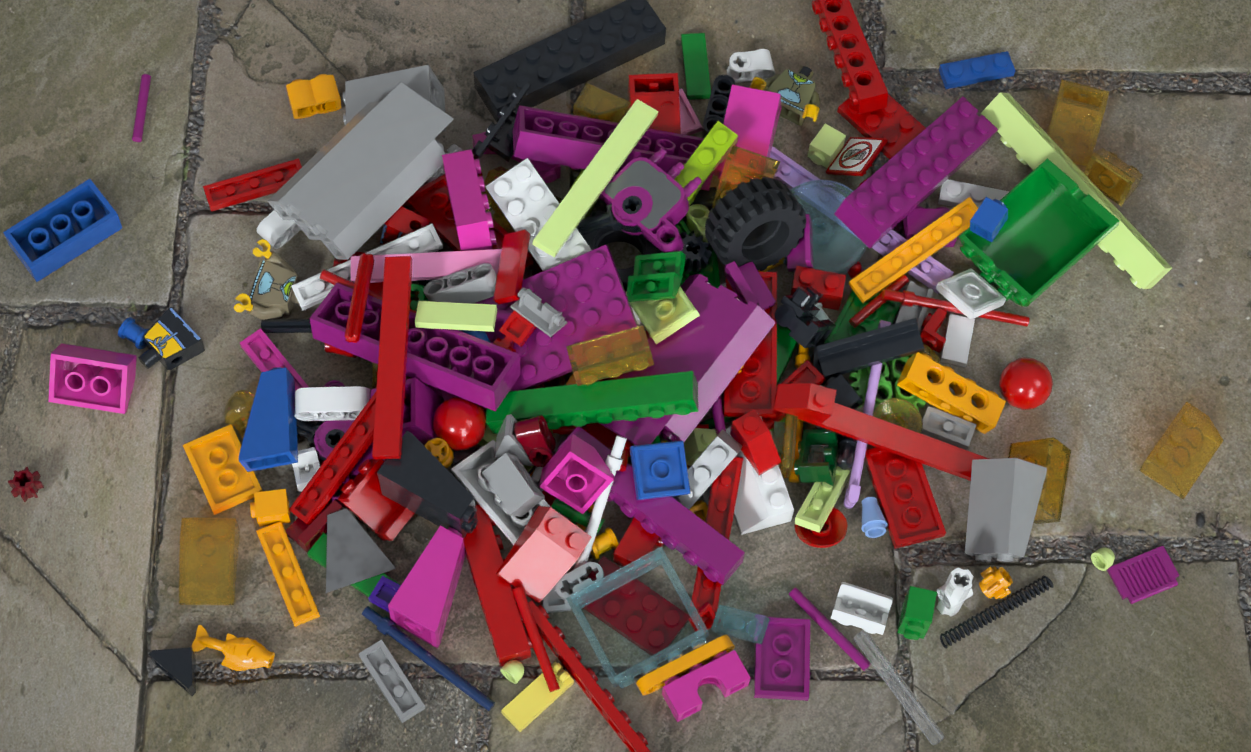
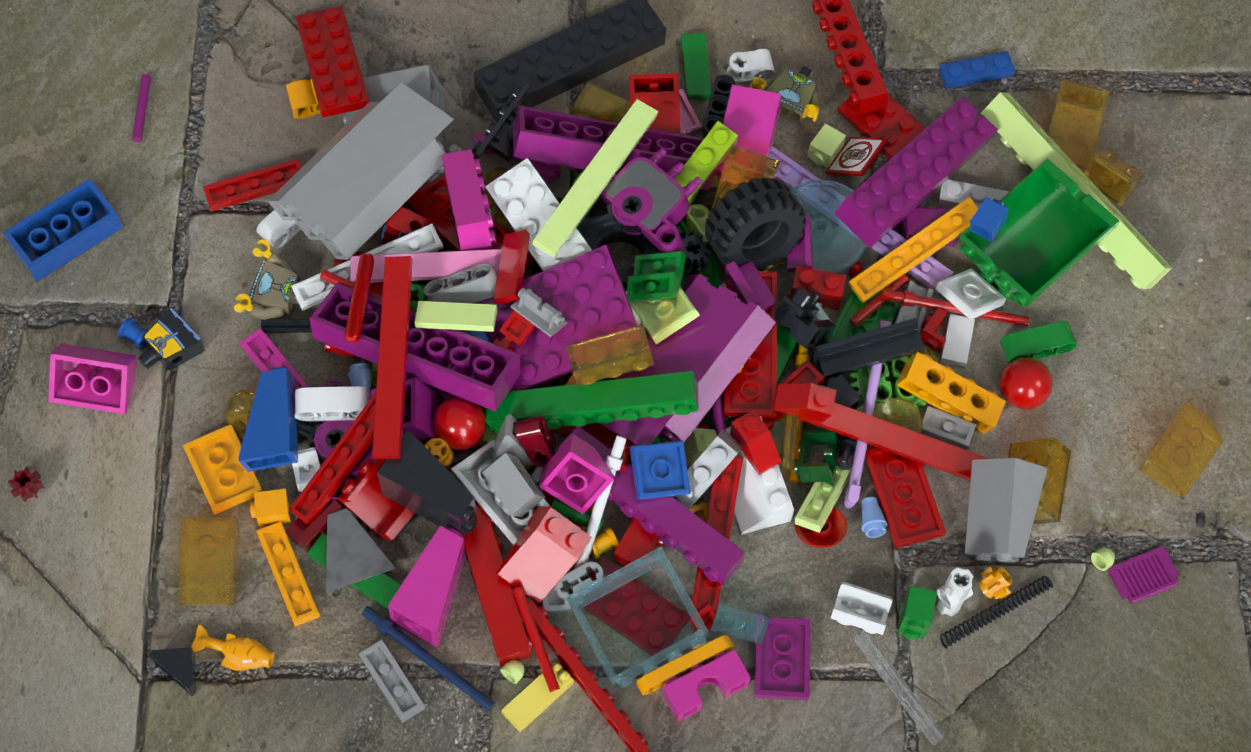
dark purple plate [368,576,401,612] -> none
magenta bar [789,587,871,671] -> none
none -> red plate [295,6,369,118]
none -> light blue cone [347,363,373,390]
none -> green beam [1000,321,1077,364]

